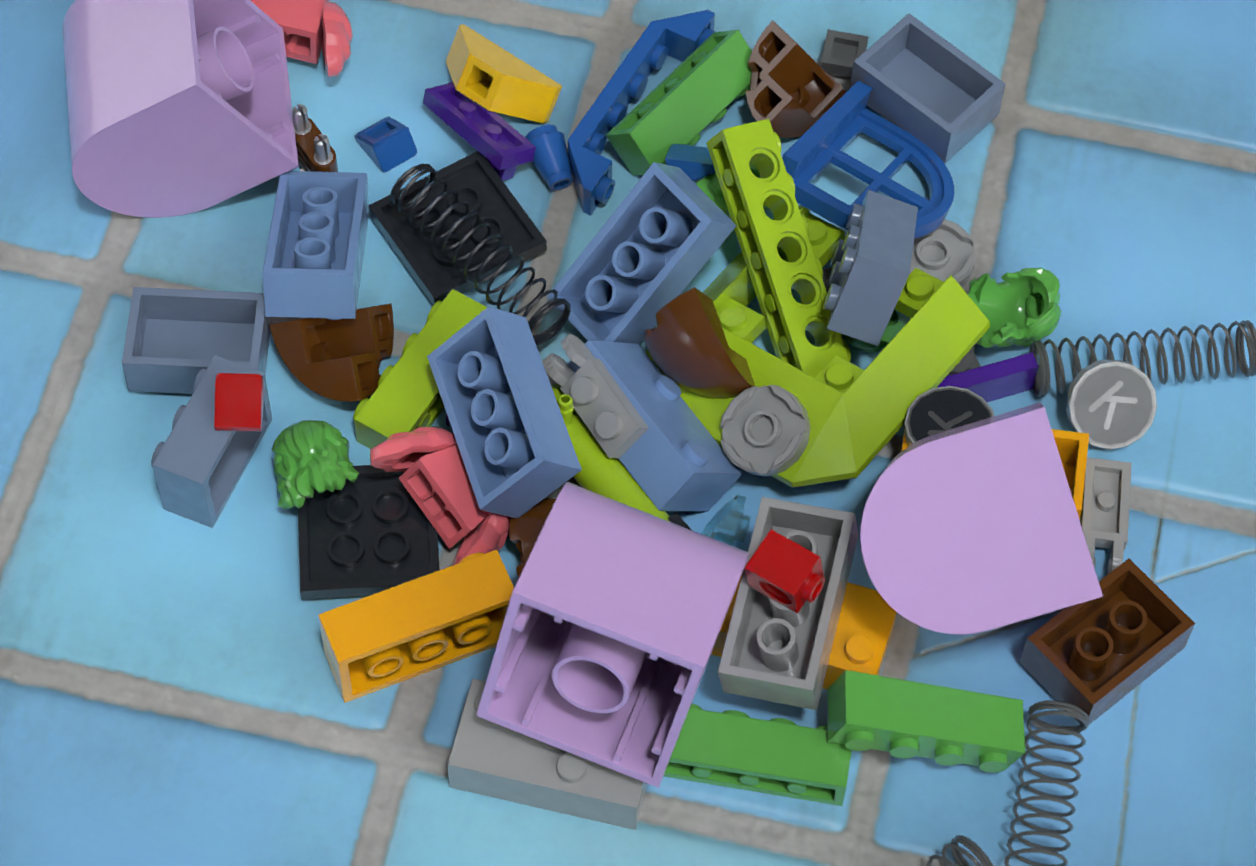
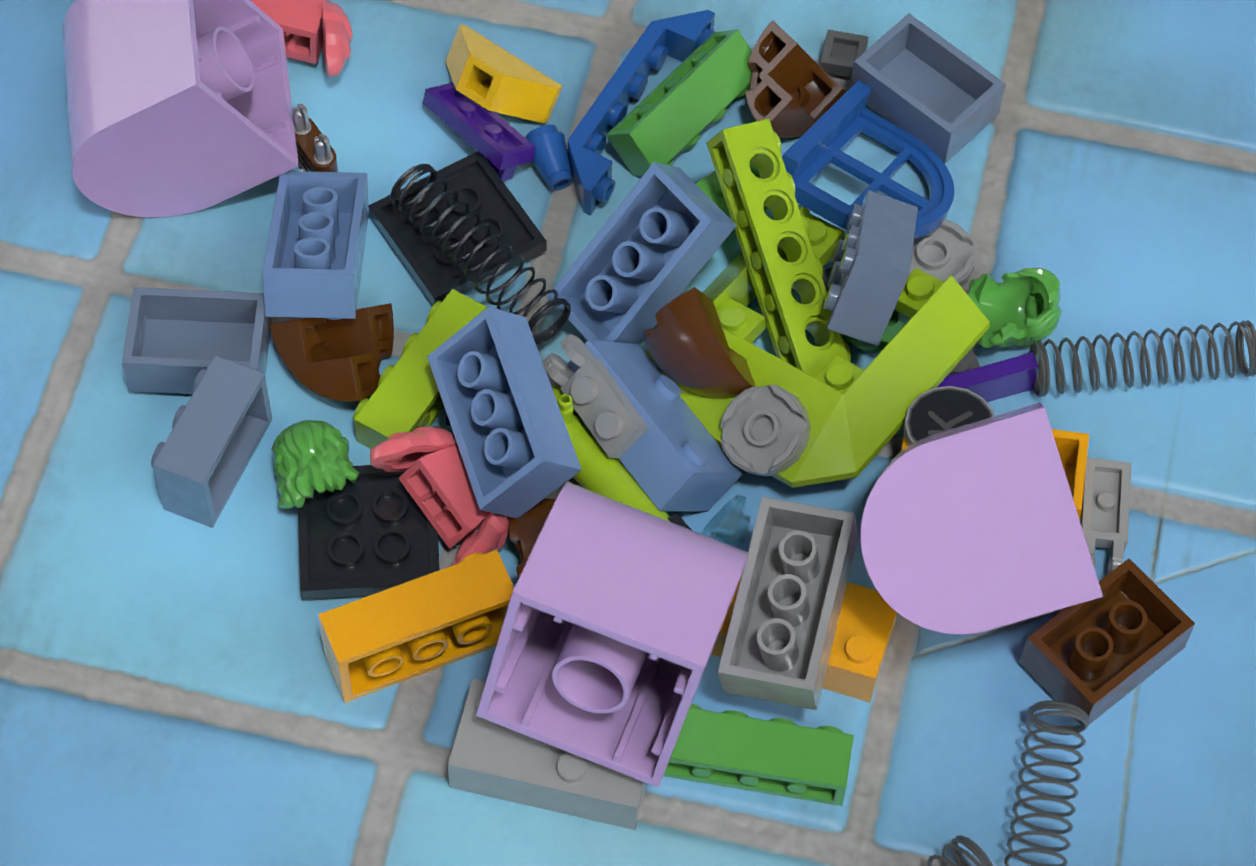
red slope [214,373,265,431] -> none
blue slope [354,116,417,172] -> none
blue slope [665,144,716,182] -> none
red brick [745,529,825,614] -> none
bright green brick [827,670,1025,773] -> none
tile [1066,359,1157,449] -> none

